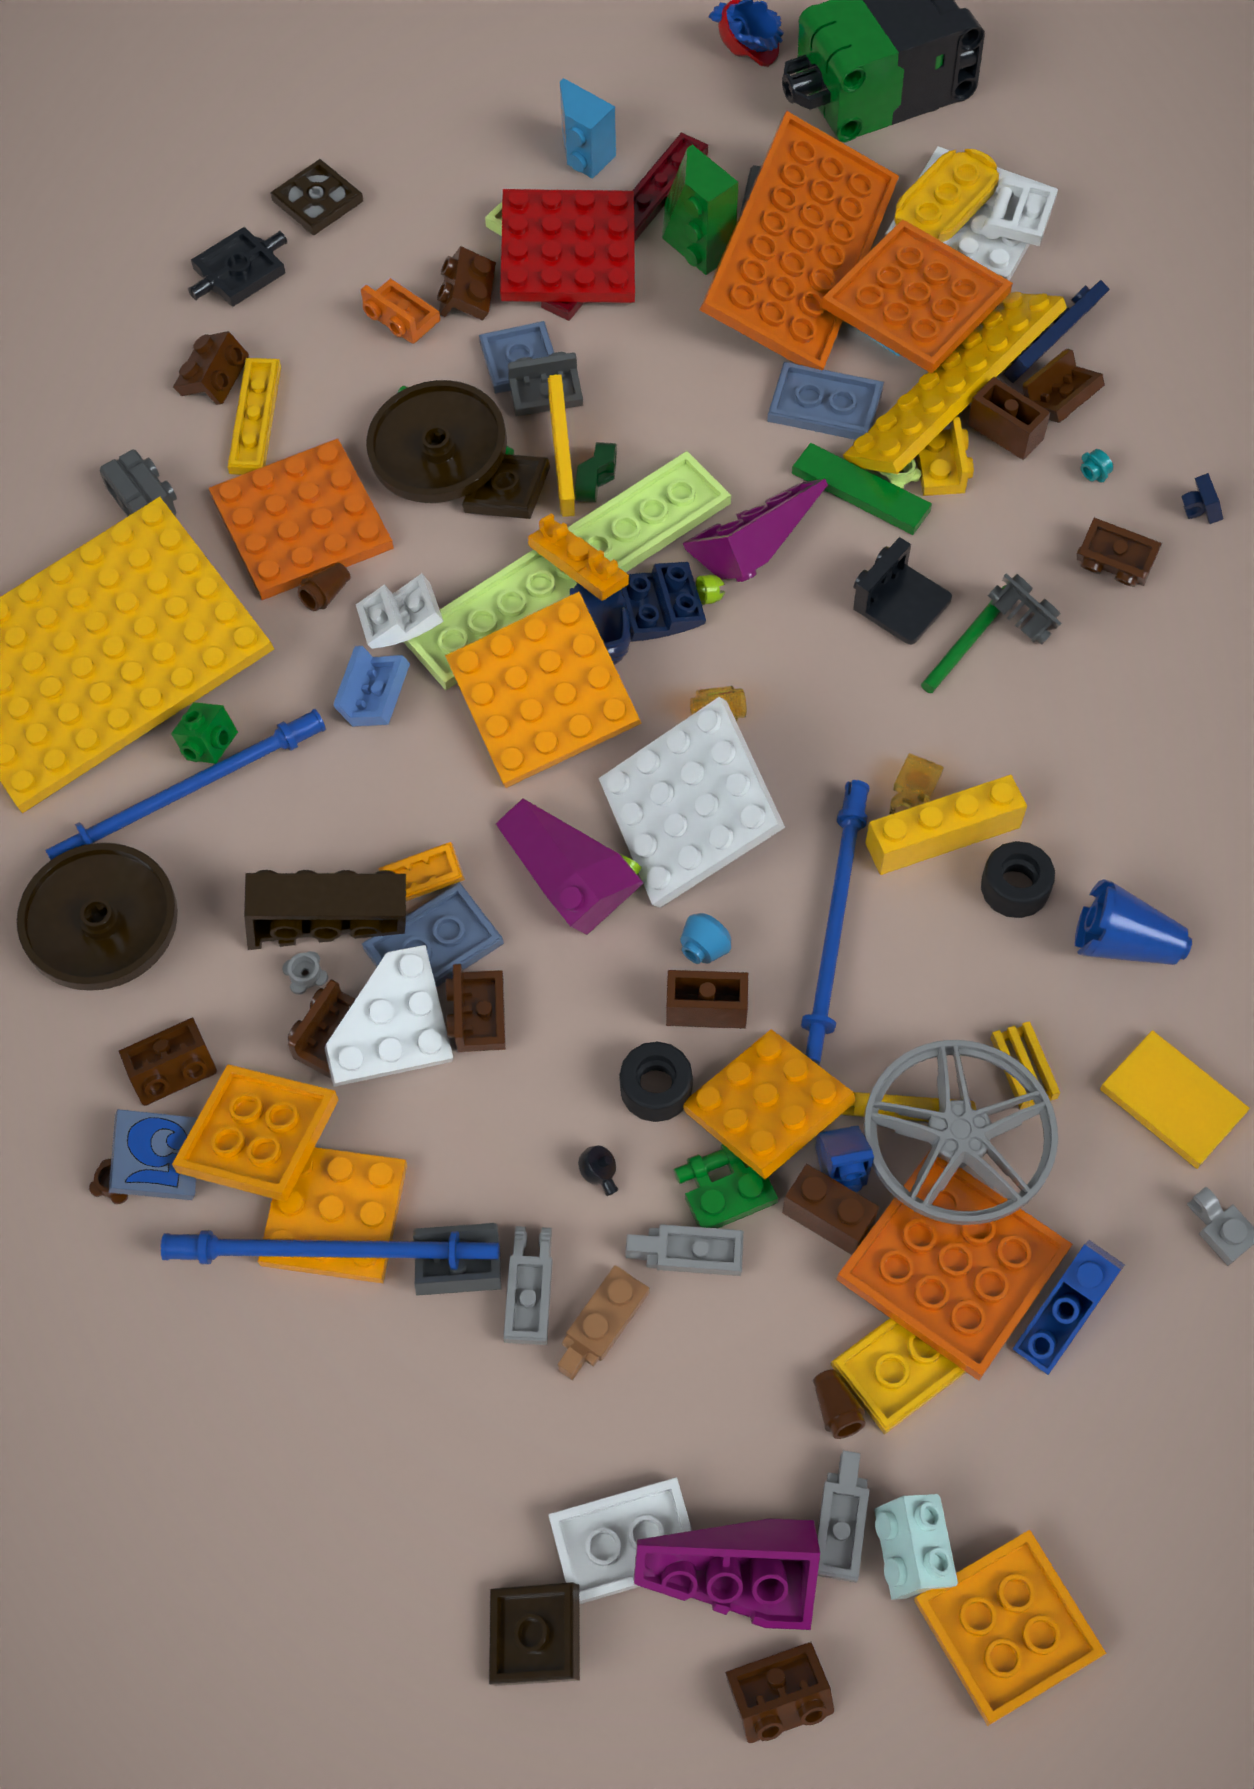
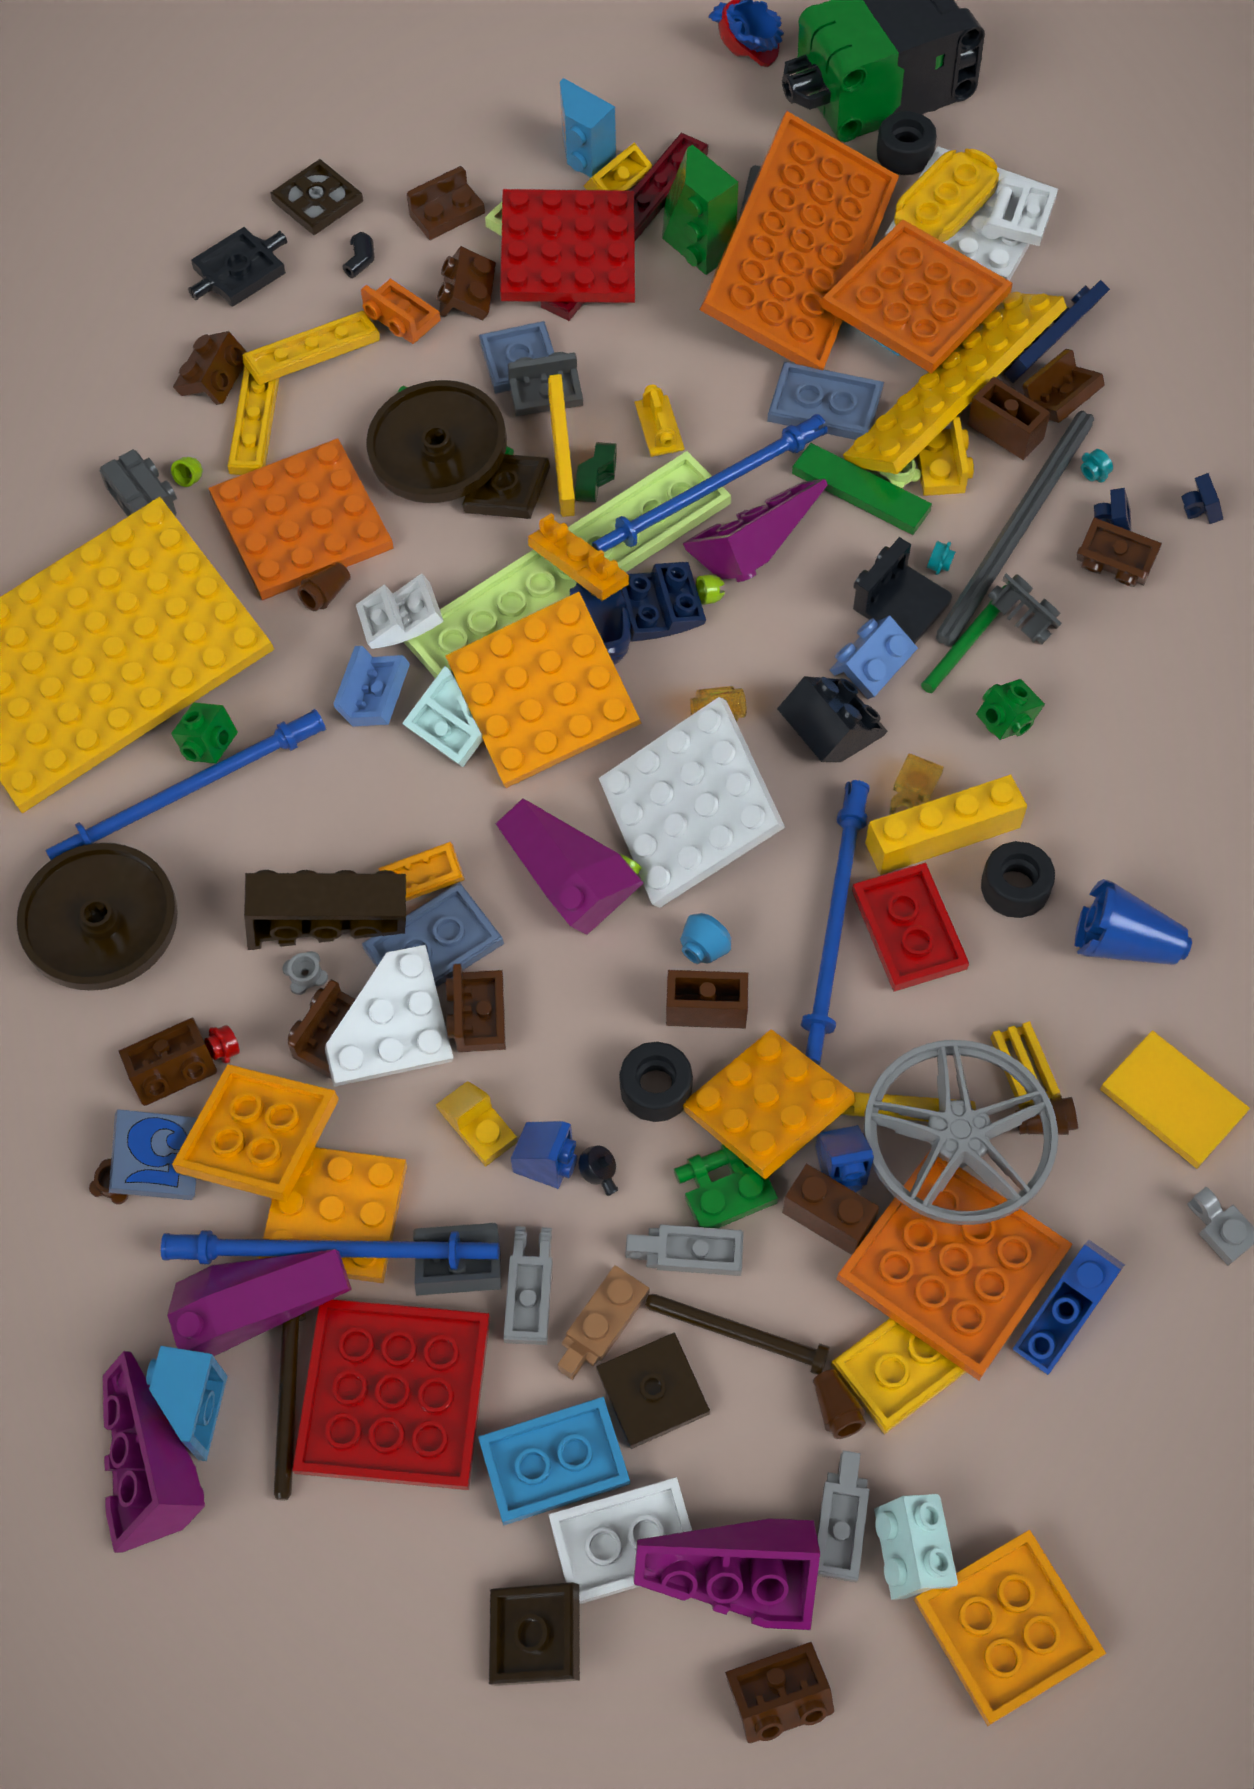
none -> magenta wedge [103,1351,205,1553]
none -> dark azure slope [146,1346,228,1461]
none -> magenta wedge [167,1249,352,1356]
none -> lime hinge [171,457,203,487]
none -> red plate [205,1025,240,1064]
none -> yellow tile [242,310,380,385]
none -> dark brown bar [274,1312,306,1501]
none -> red plate [292,1299,490,1490]
none -> black arm [342,232,375,279]
none -> light aqua wing [402,666,483,767]
none -> reddish brown bracket [407,166,485,240]
none -> yellow slope [436,1081,518,1167]
none -> dark azure plate [478,1397,630,1526]
none -> blue slope [511,1121,578,1189]
none -> yellow slope [584,142,653,191]
none -> blue bar [592,414,828,552]
none -> dark brown plate [596,1332,710,1449]
none -> yellow hinge [634,384,685,457]
none -> dark brown bar [645,1294,830,1375]
none -> black slope [777,676,888,762]
none -> medium blue bracket [830,616,918,699]
none -> red plate [852,862,969,992]
none -> black tyre [876,111,937,175]
none -> teal plate [926,541,956,575]
none -> dark grey axle [936,411,1094,646]
none -> green brick [976,679,1045,740]
none -> reddish brown cone [1015,1094,1078,1135]
none -> dark blue tile [1094,488,1132,531]

